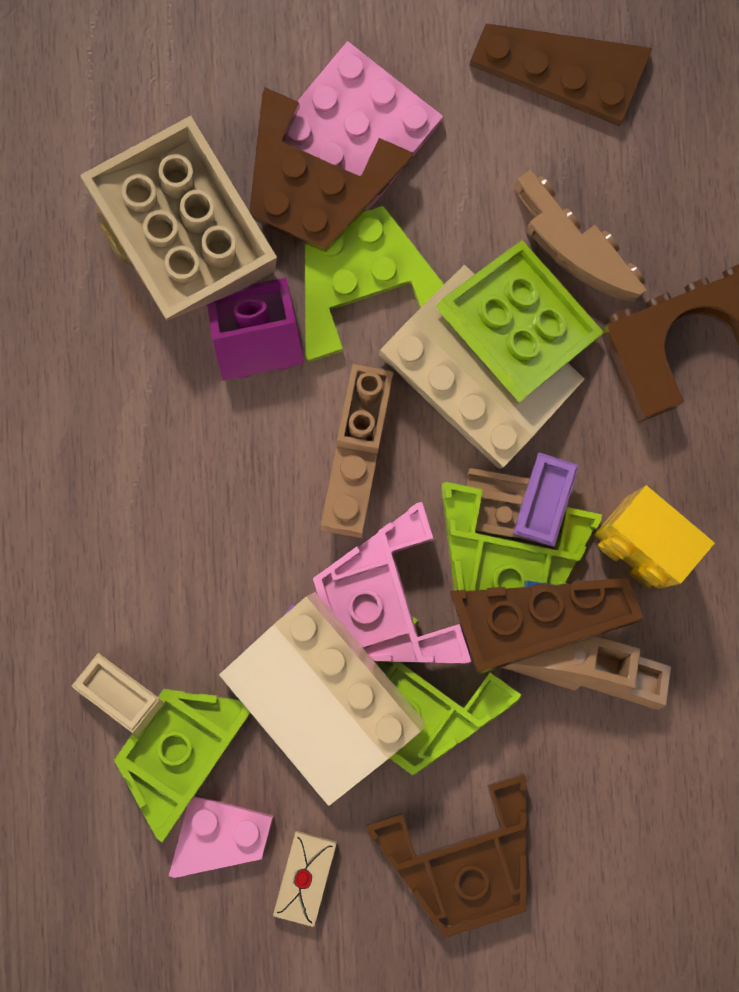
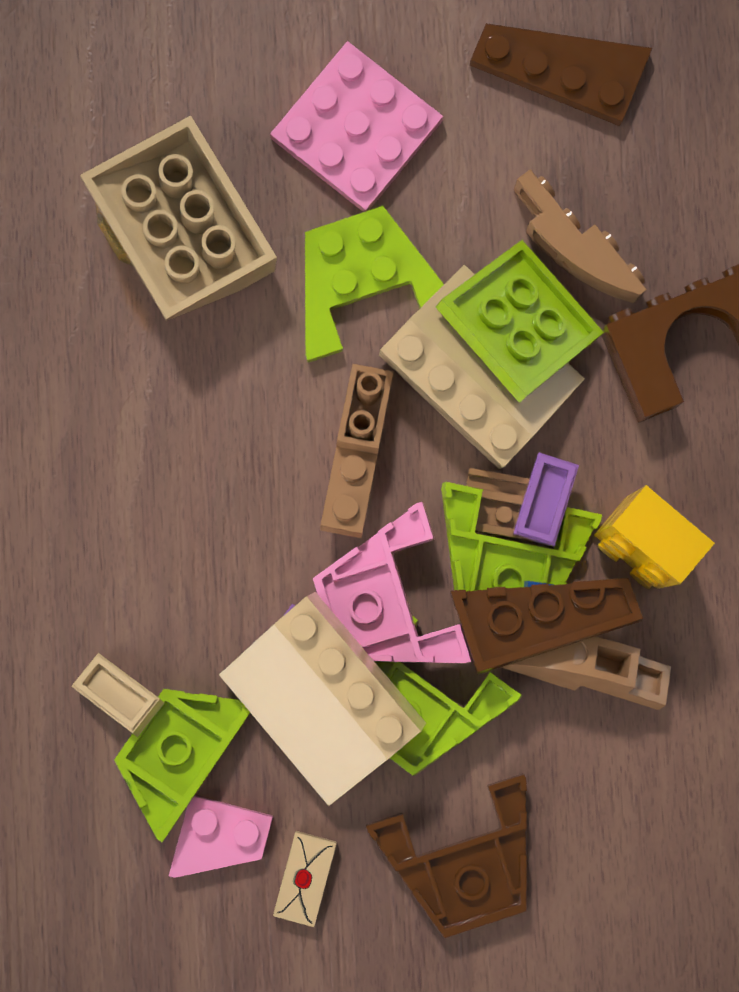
magenta slope [207,277,304,381] -> none
reddish brown wing [249,87,413,253] -> none

